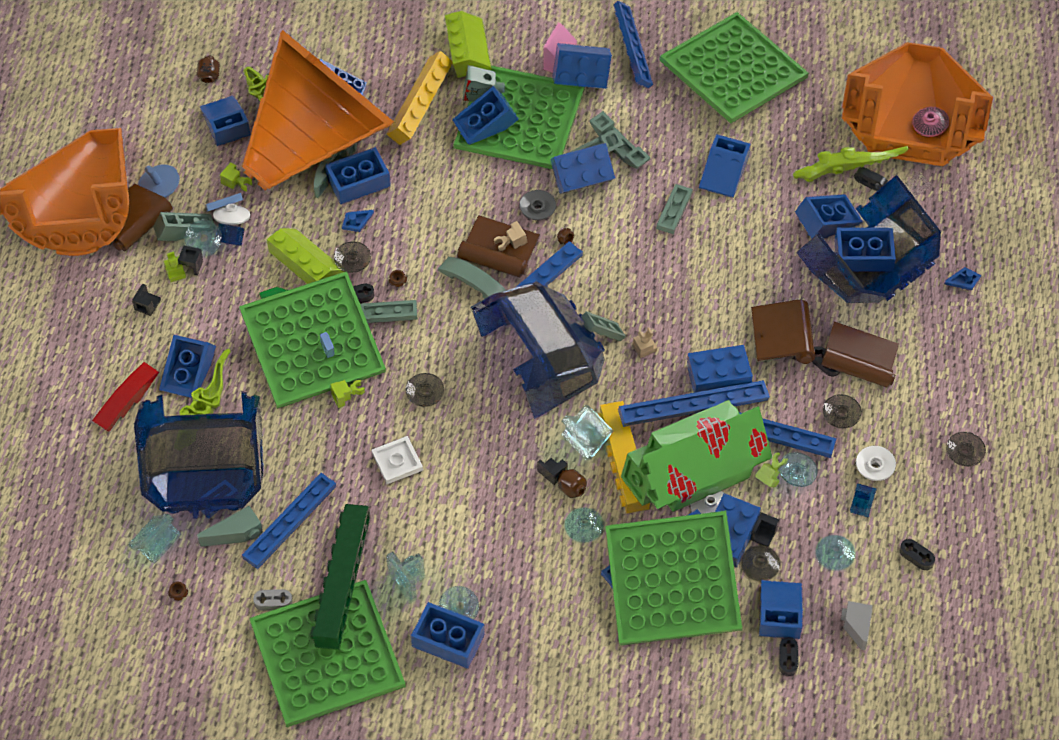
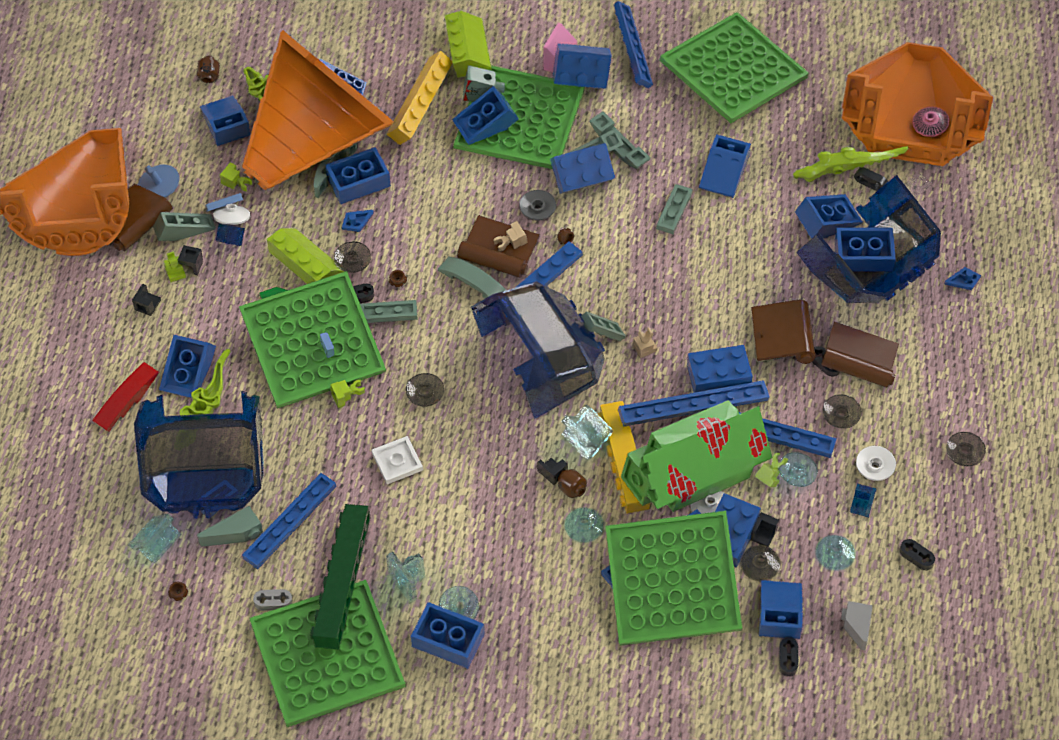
clear light blue dish [185,220,222,257] -> none

